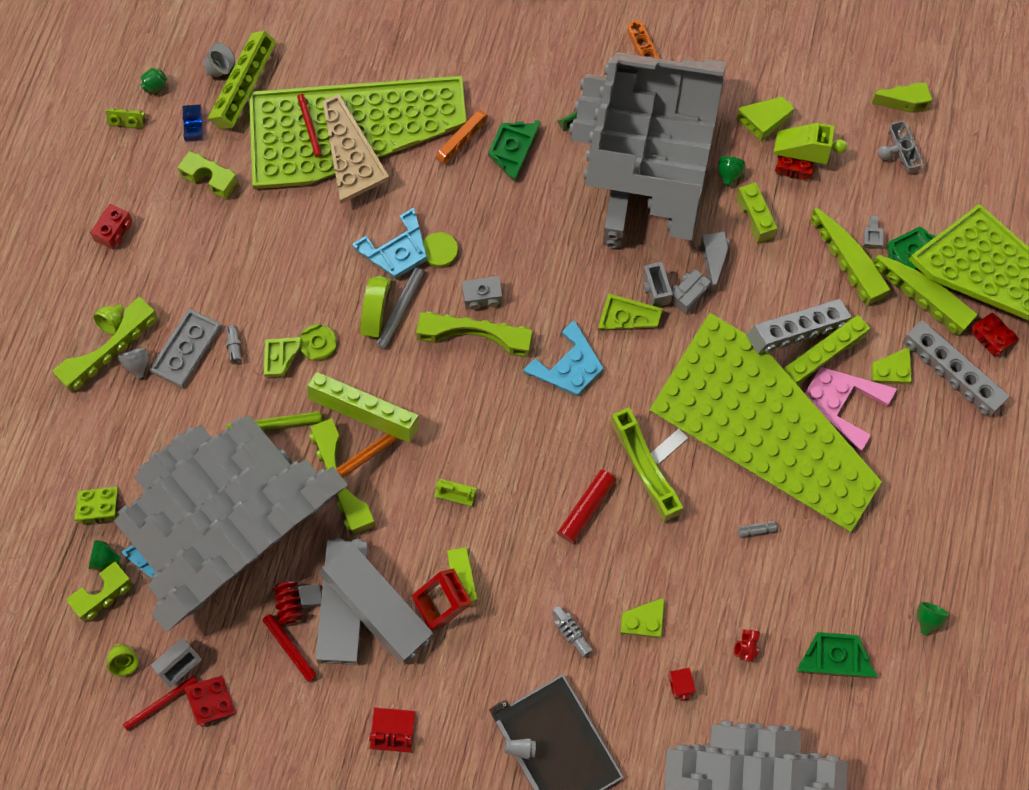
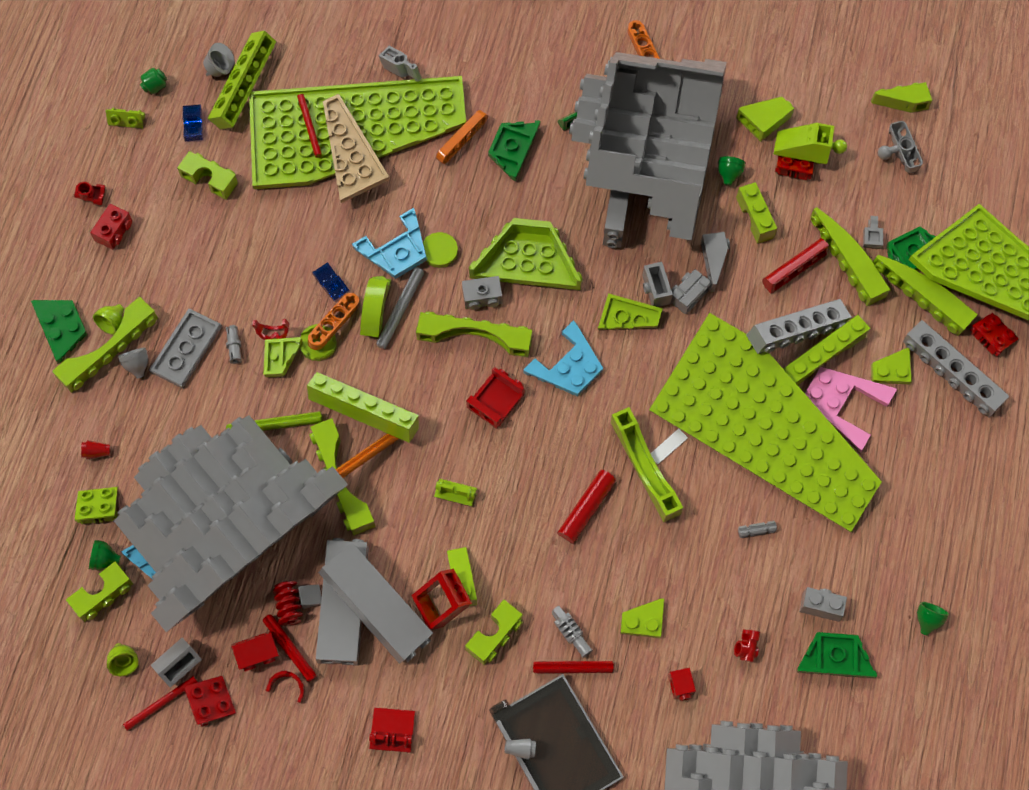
none -> green wing [31,300,87,364]
none -> red plate [74,182,105,206]
none -> red cone [81,440,110,460]
none -> red brick [231,631,279,671]
none -> red helmet [252,319,289,340]
none -> red helmet [265,671,305,703]
none -> orange beam [308,293,359,350]
none -> clear blue slope [312,262,349,301]
none -> light grey piece [378,46,422,81]
none -> lime arch [465,599,523,665]
none -> red panel [466,367,525,429]
none -> lime piece [469,218,583,290]
none -> red axle [533,661,614,673]
none -> red brick [762,238,829,294]
none -> light grey brick [799,587,847,622]

